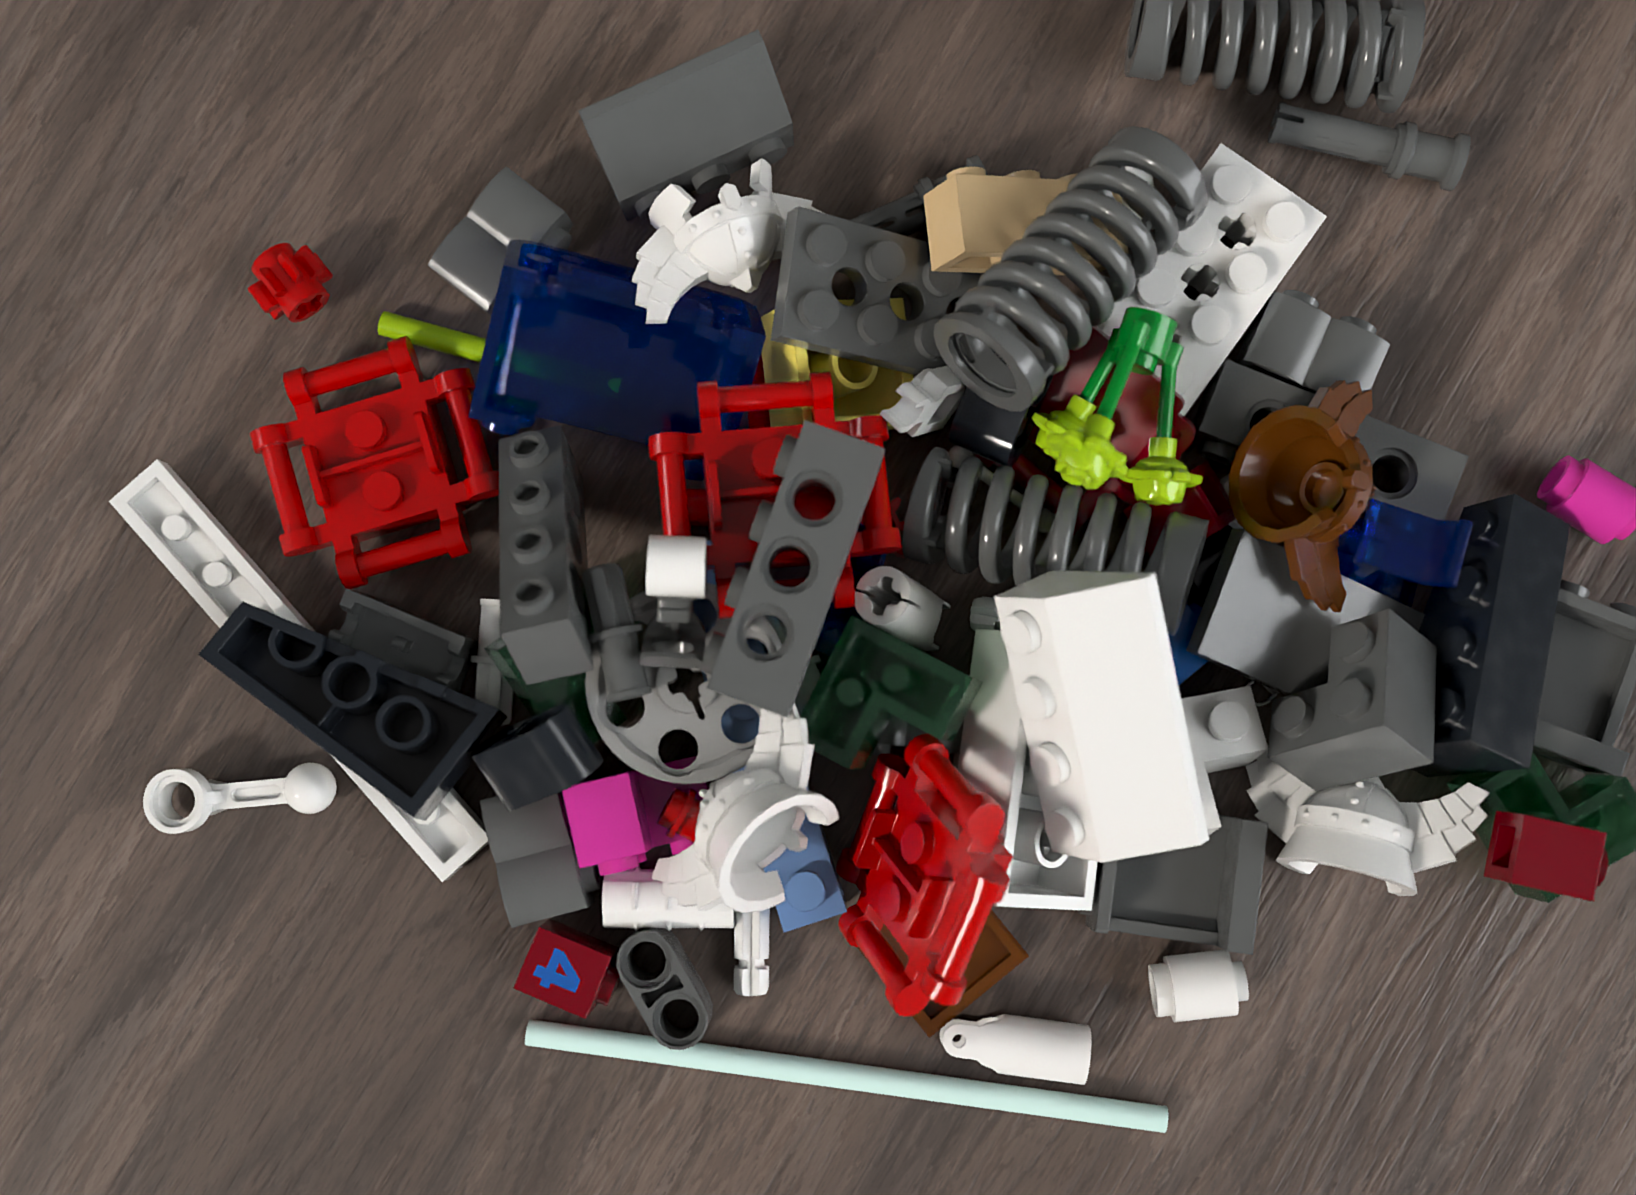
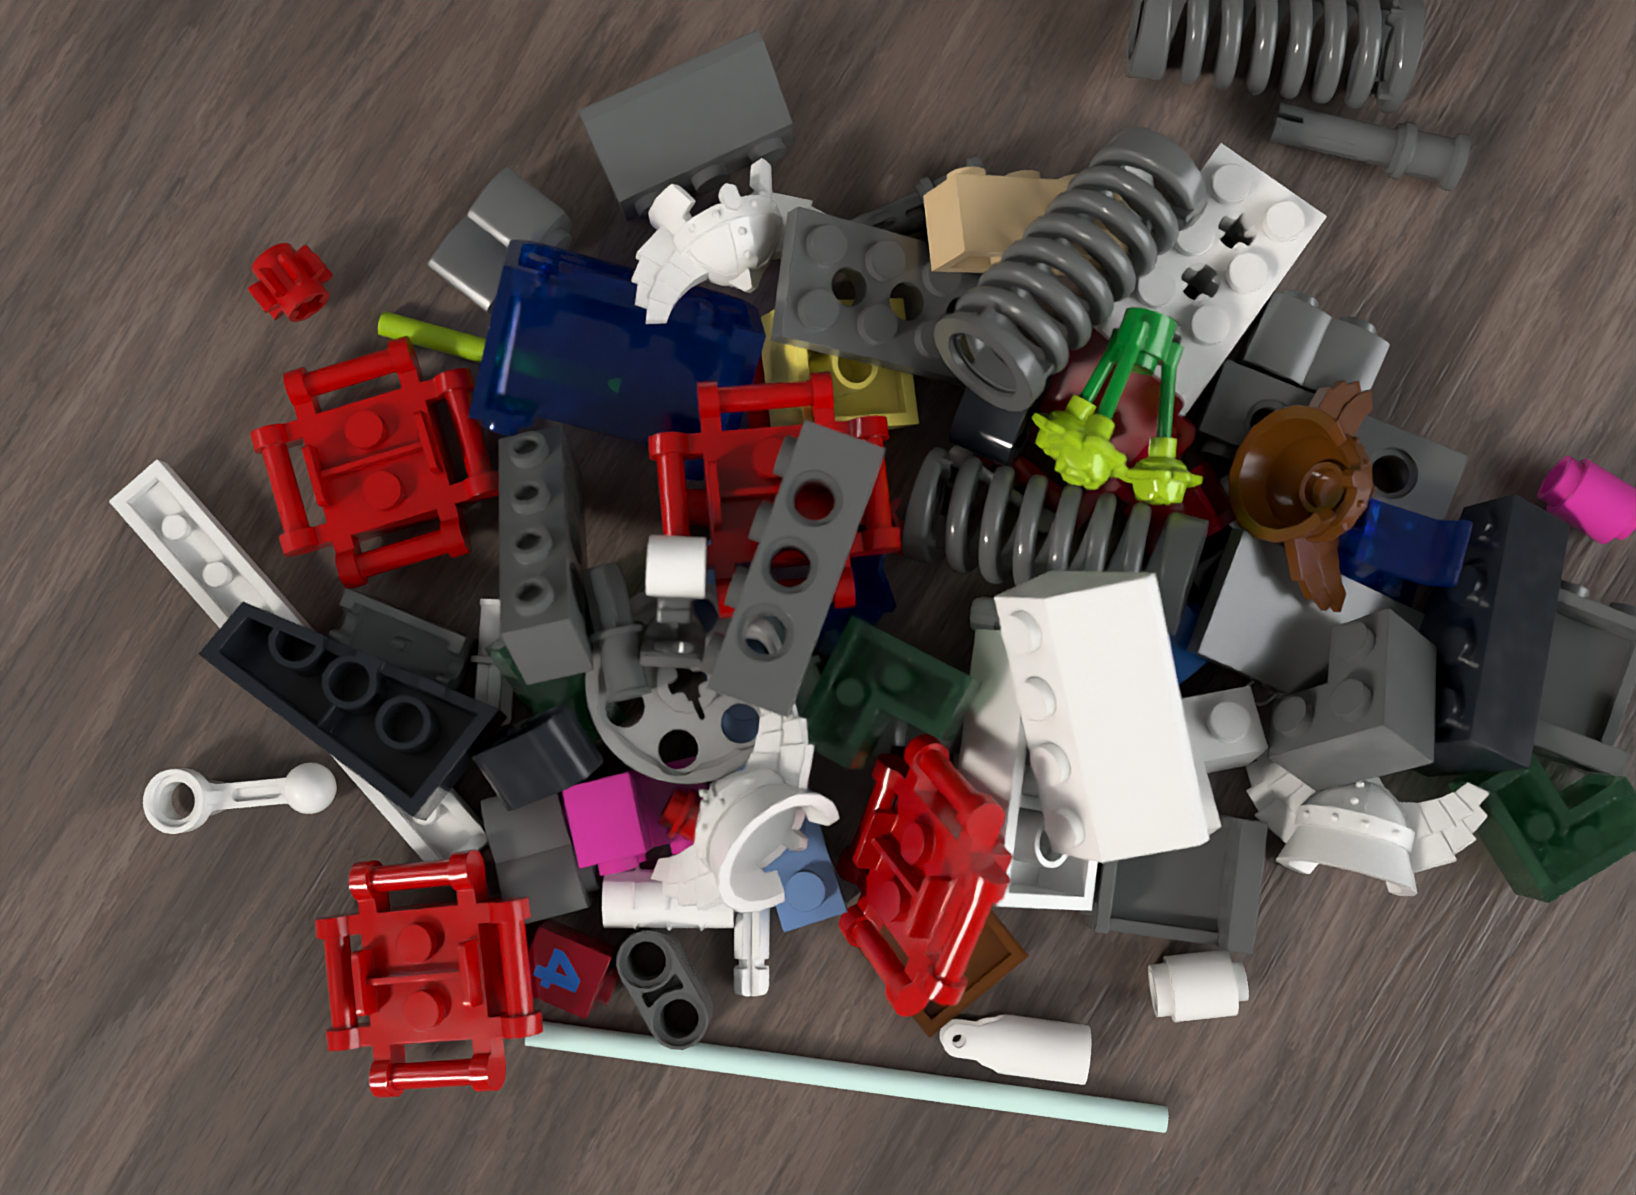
white piece [855,566,951,651] -> none
white plate [880,366,966,437] -> none
dark red brick [1483,811,1608,902] -> none
none -> red brick [315,849,543,1098]

